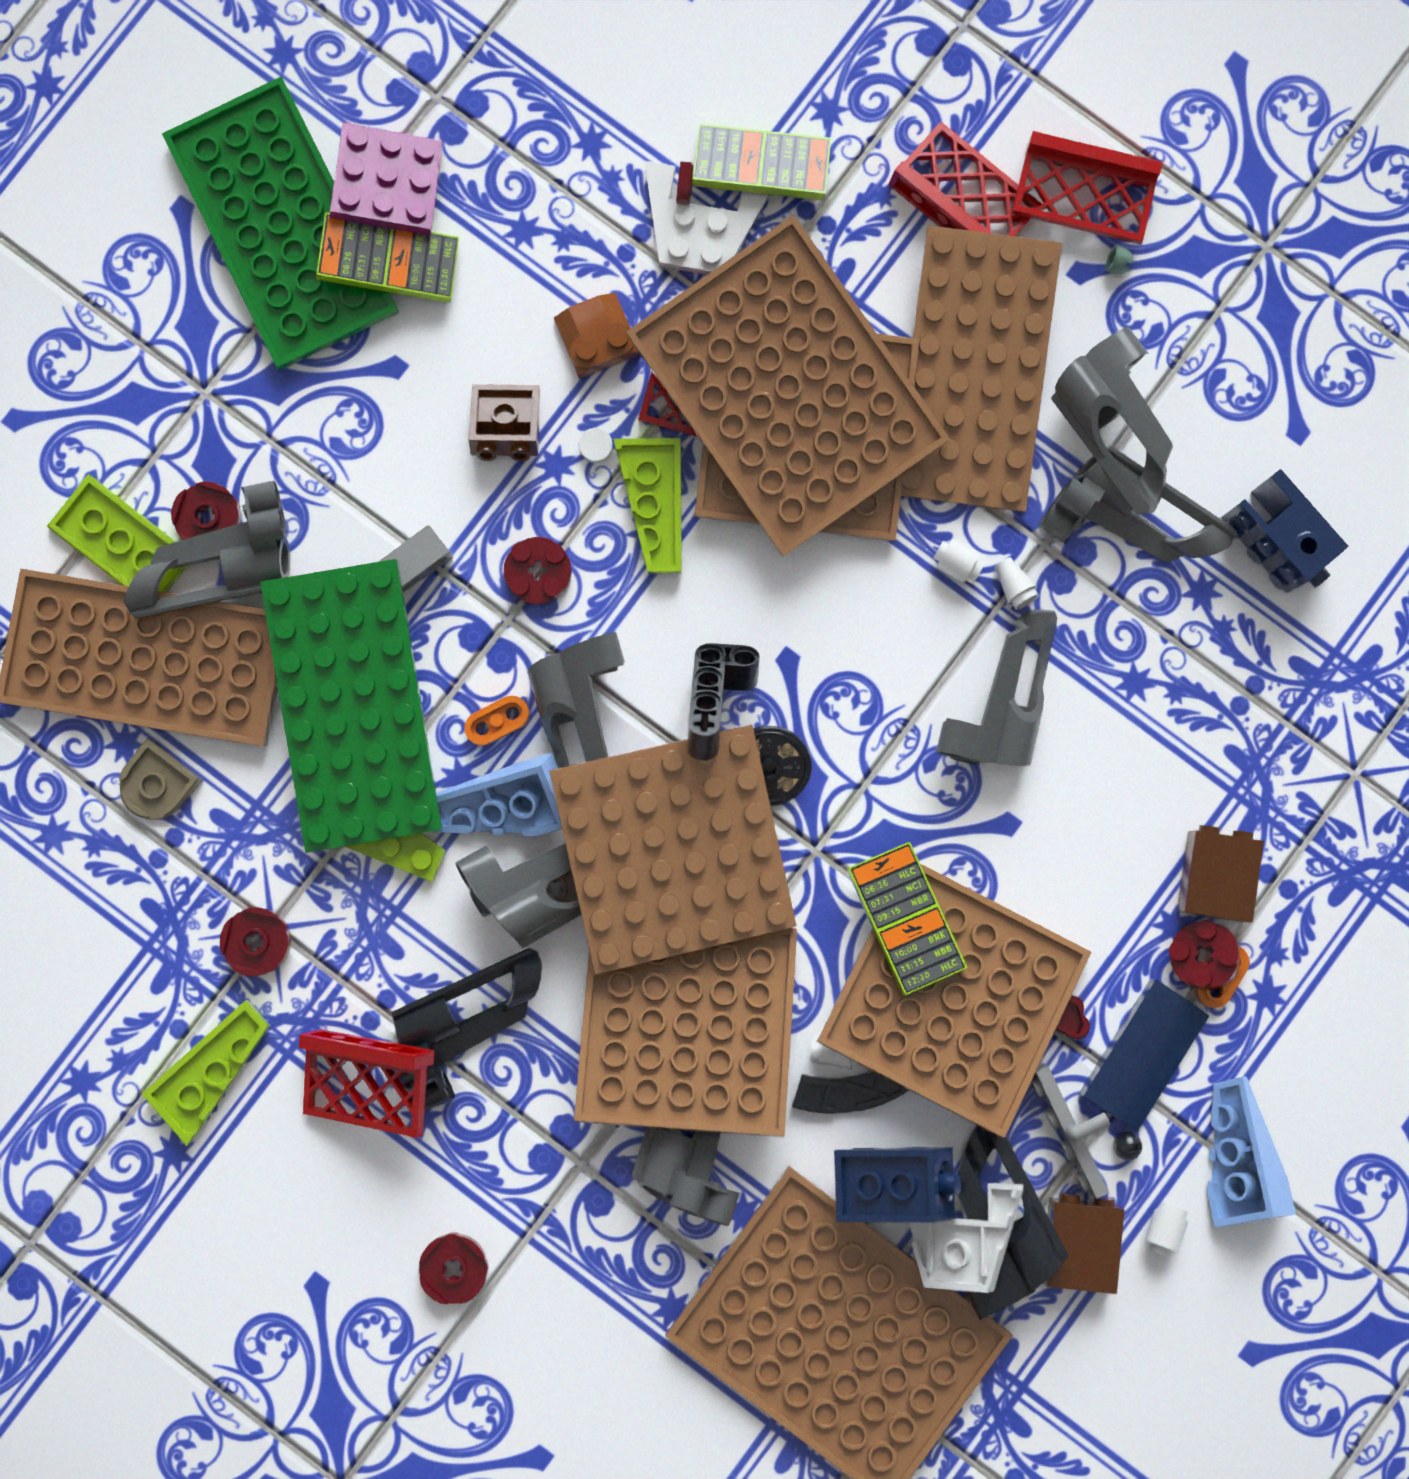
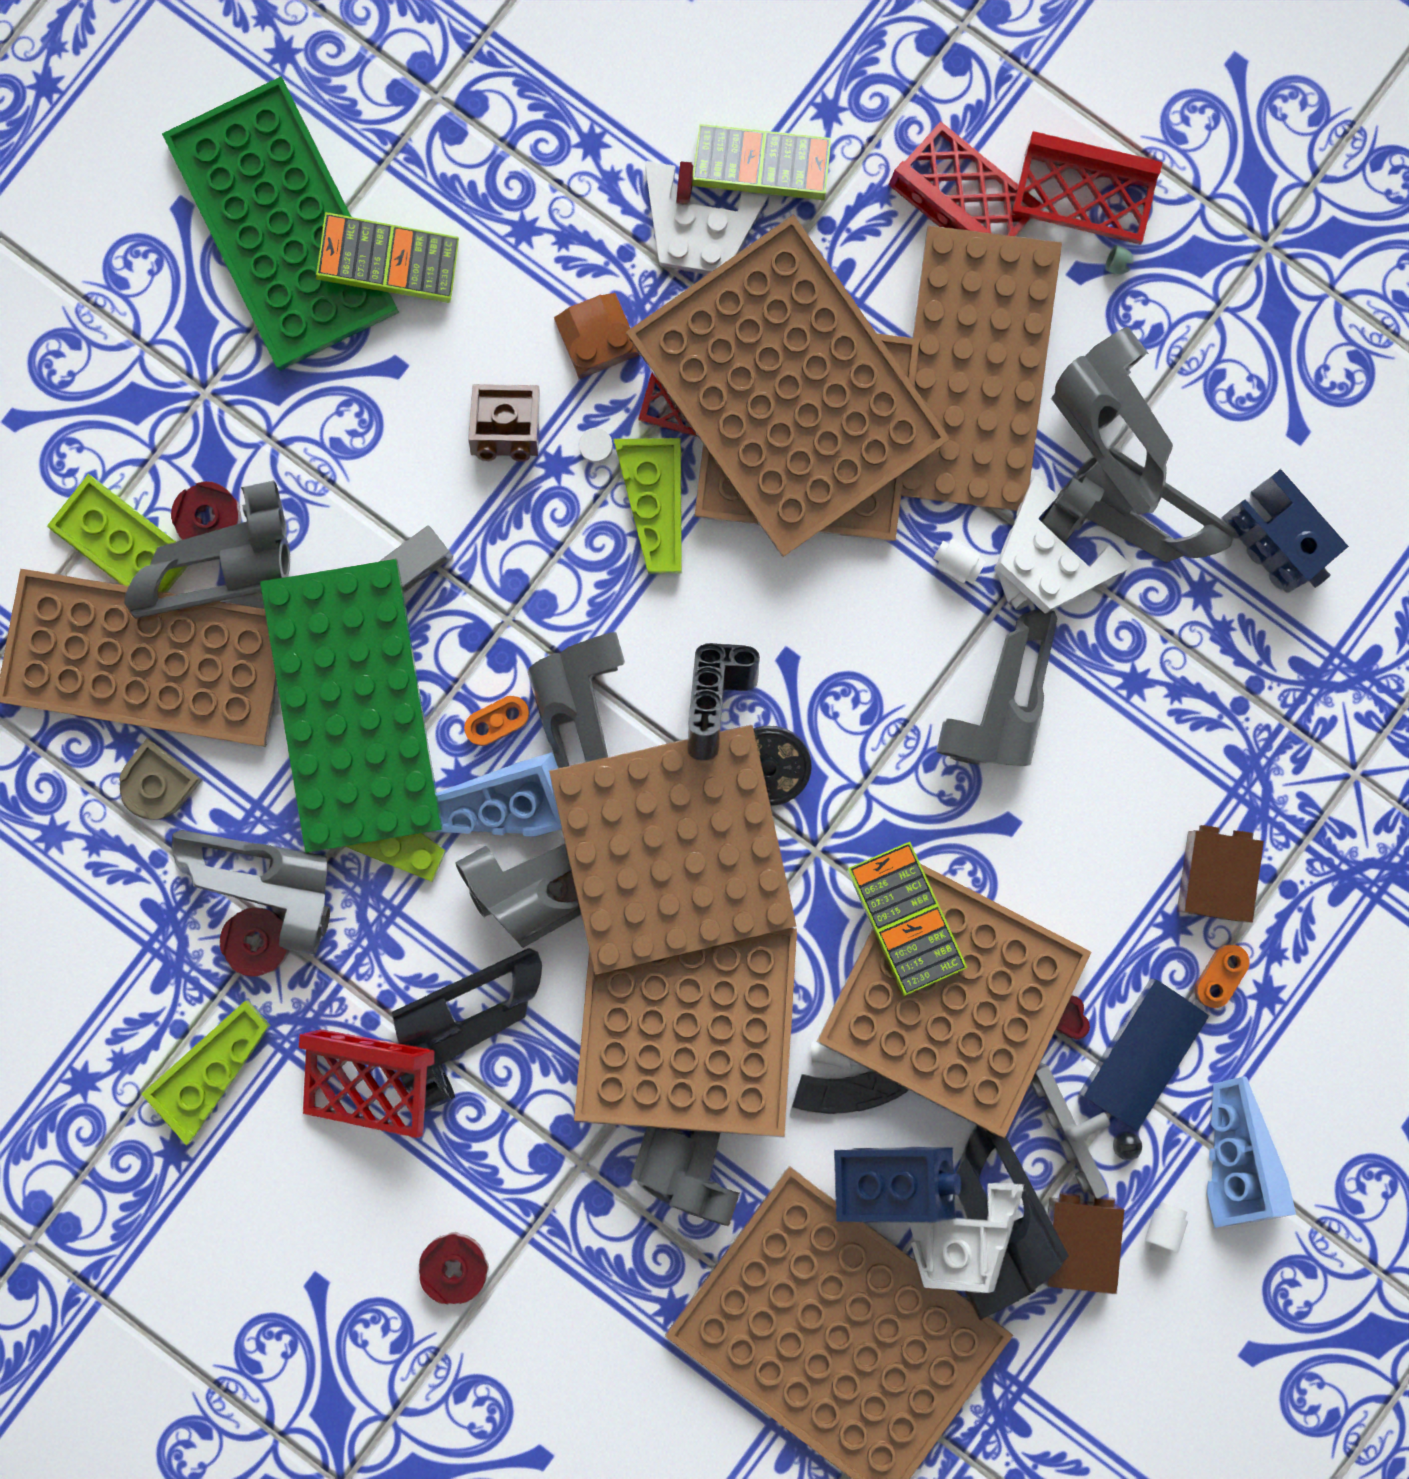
plate [329,122,443,236] -> none
dark red plate [504,537,572,605] -> none
dark red plate [1169,919,1240,990] -> none
none -> panel [172,830,330,955]
none -> white wing [996,476,1132,614]

